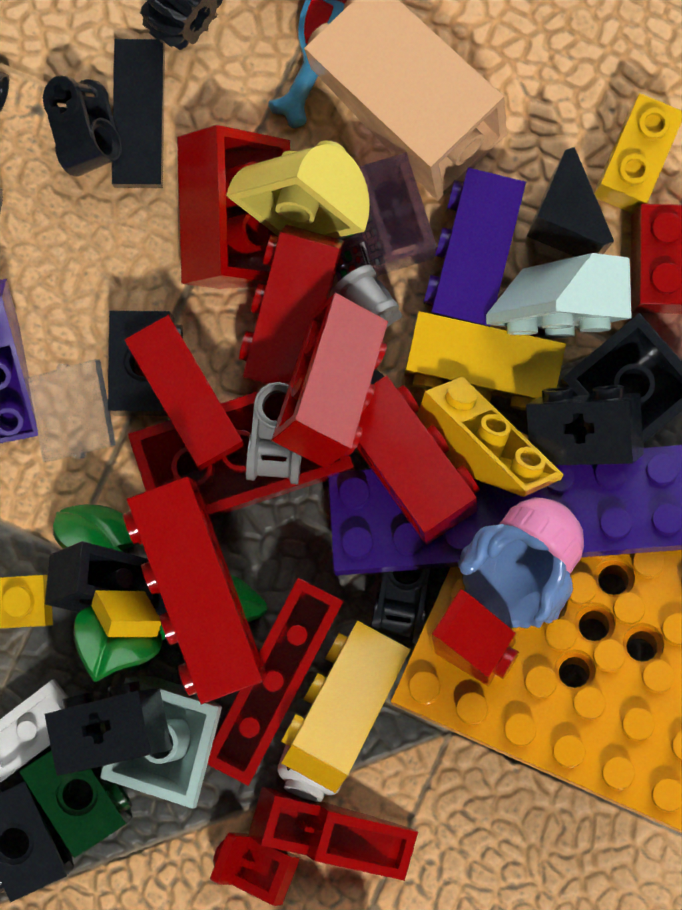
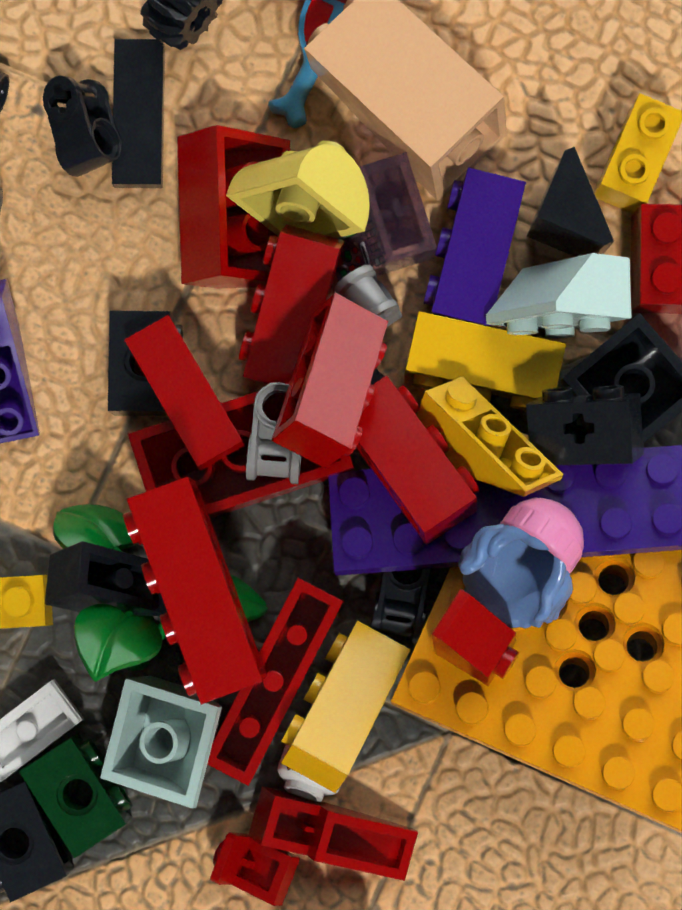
clear piece [28,359,116,462] -> none
black brick [44,681,173,776] -> none
yellow tile [91,590,161,637] -> none

